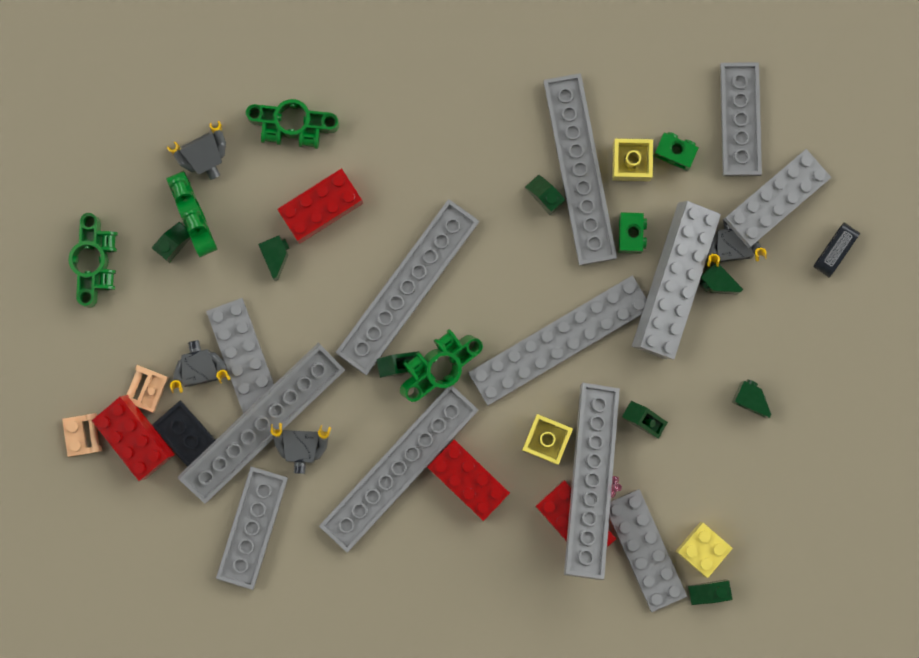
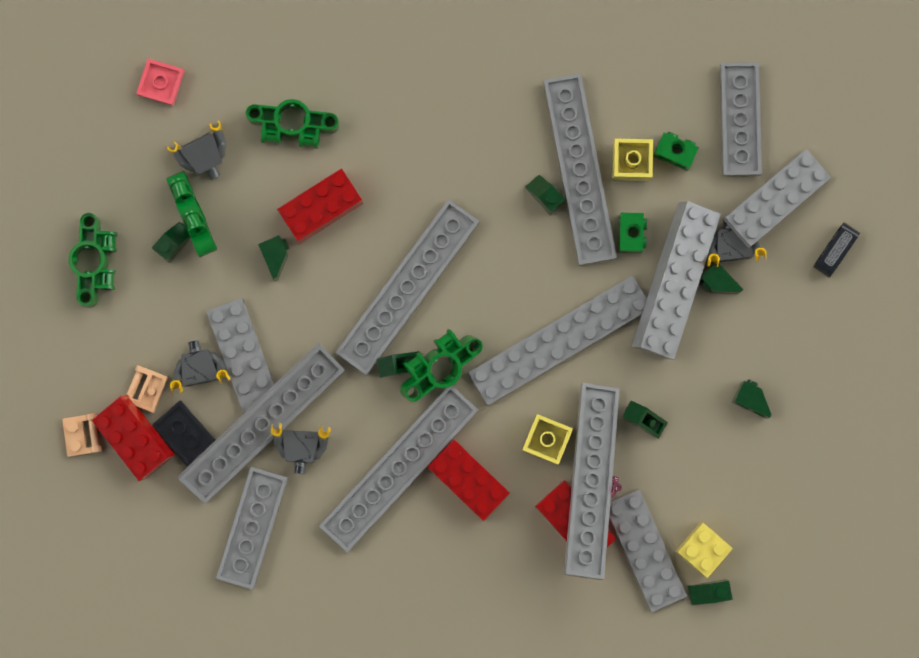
none -> coral plate [136,58,185,106]

